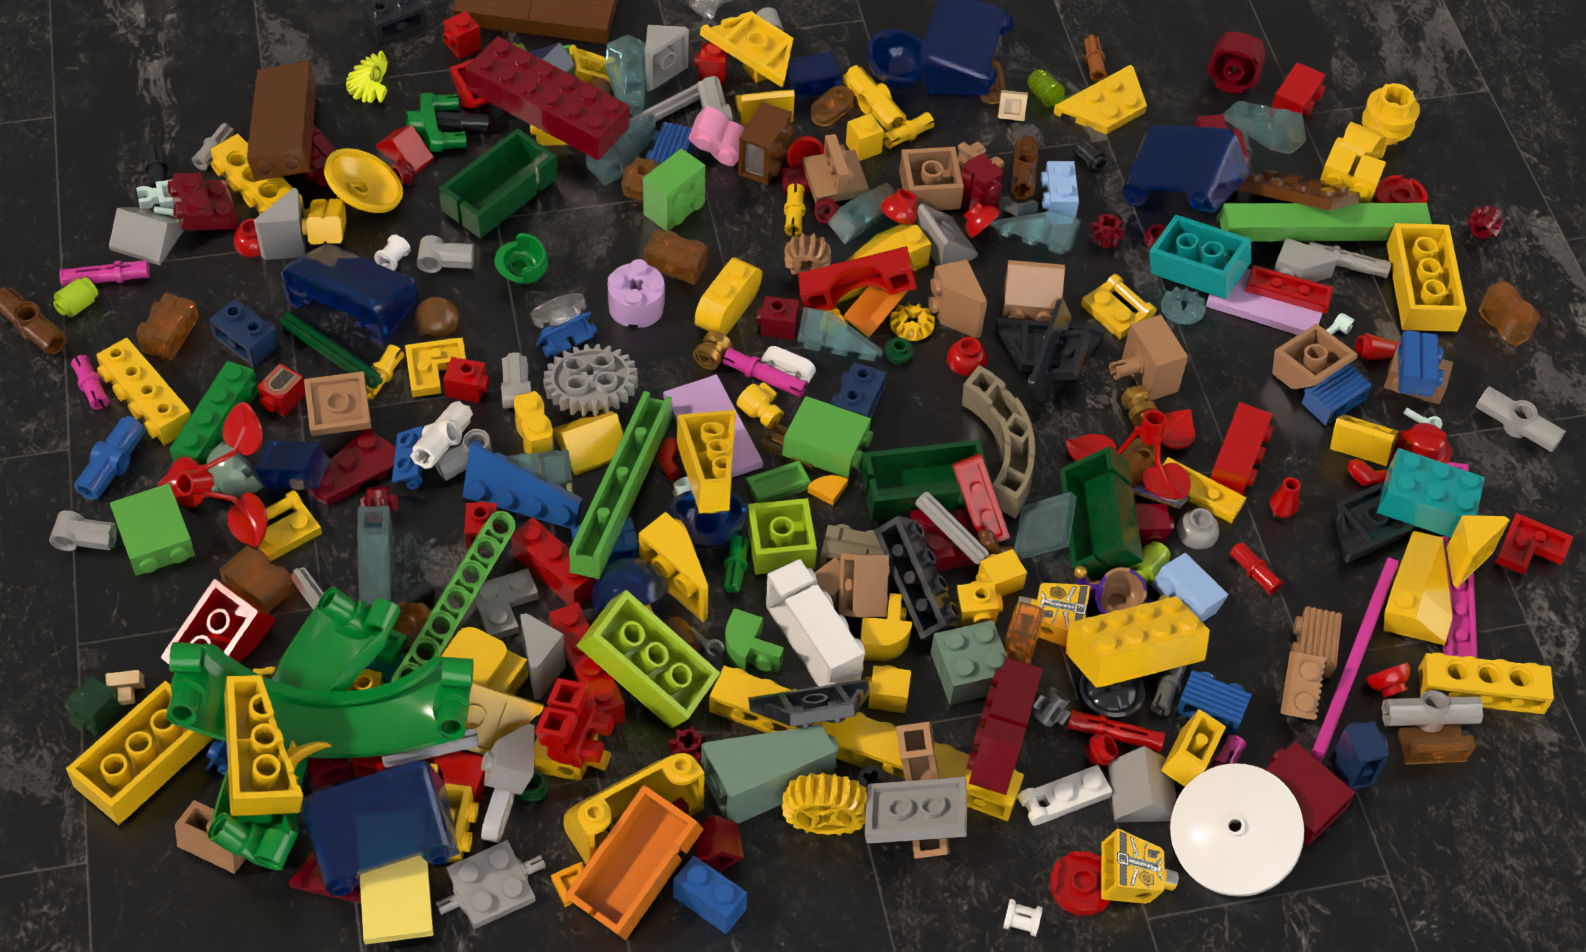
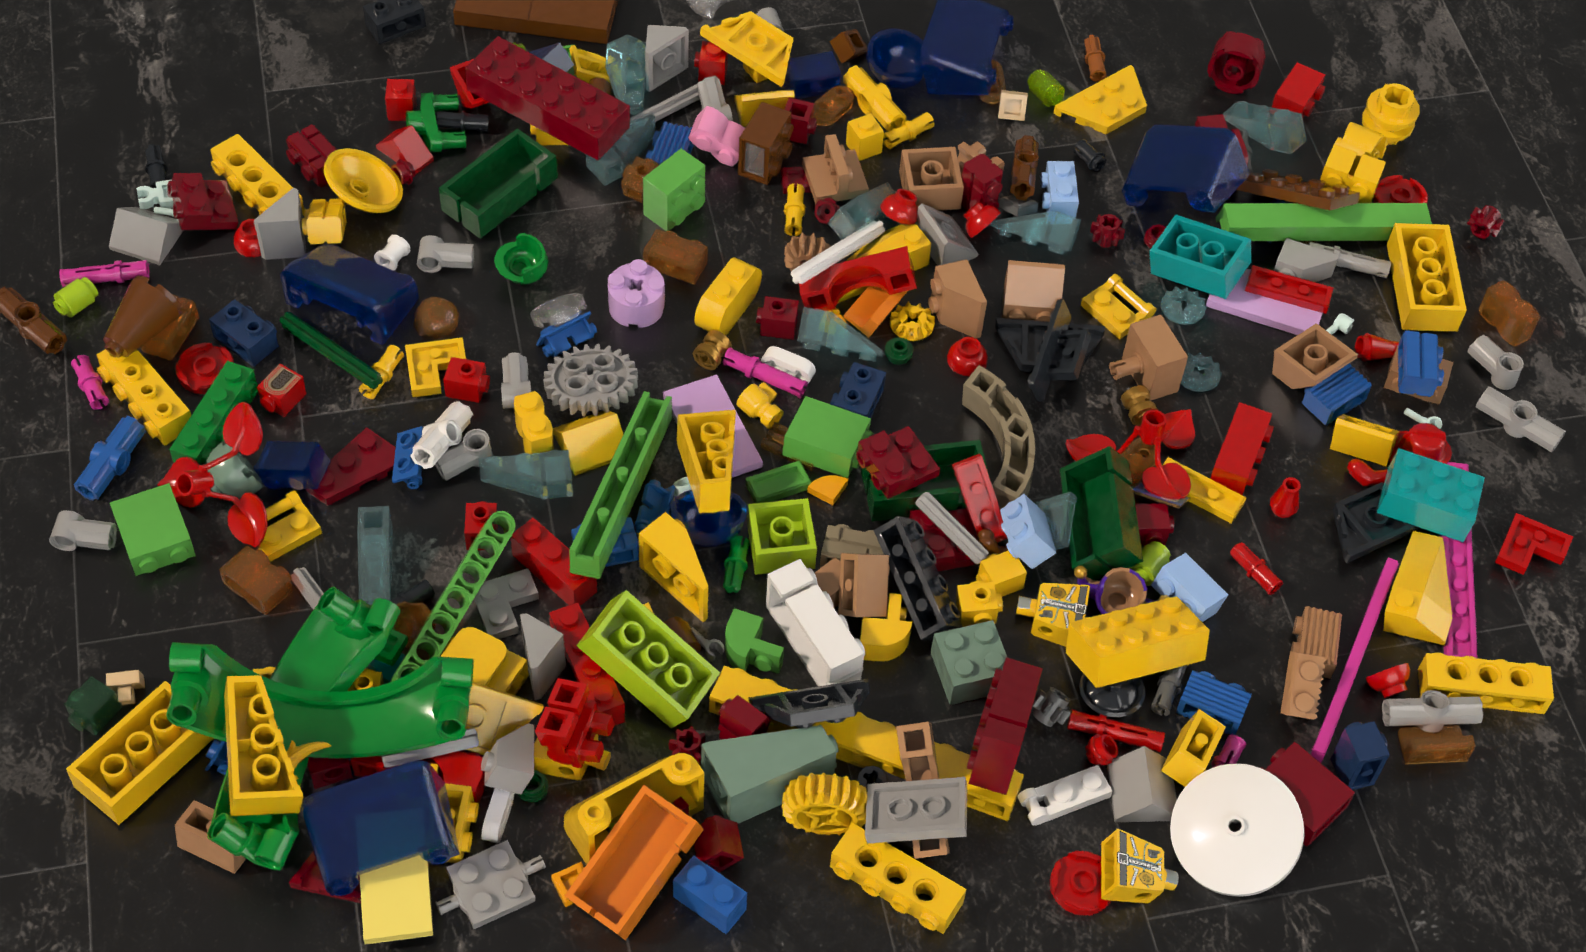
red slope [161,579,276,664] -> none
light grey axle [192,123,234,170] -> none
reddish brown brick [247,60,317,181] -> none
medium nougat bracket [304,371,371,436] -> none
neon yellow hair [346,51,388,103] -> none
dark red gear [360,486,399,520] -> none
red brick [443,11,482,59] -> none
blue wing [463,439,583,529] -> none
clear blue cylinder [591,557,669,613] -> none
red arm [657,437,681,480] -> none
red piece [787,135,824,167] -> none
yellow brick [866,665,911,713] -> none
white bush [1003,899,1043,936] -> none
clear orange brick [1004,601,1044,665] -> none
light grey piece [1176,508,1219,549] -> none
yellow slope [1446,515,1510,588] -> none
none -> reddish brown cone [103,275,183,358]
none -> red tile [175,343,234,394]
none -> red brick [385,79,417,121]
none -> blue hinge [634,480,676,534]
none -> dark red brick [718,695,770,740]
none -> dark red brick [784,98,818,144]
none -> white axle [791,220,885,284]
none -> reddish brown slope [829,29,869,63]
none -> yellow brick [830,822,967,934]
none -> dark red plate [856,426,940,499]
none -> light blue brick [1000,494,1056,569]
none -> clear light blue gear [1181,352,1222,392]
none -> light grey piece [1468,334,1524,390]

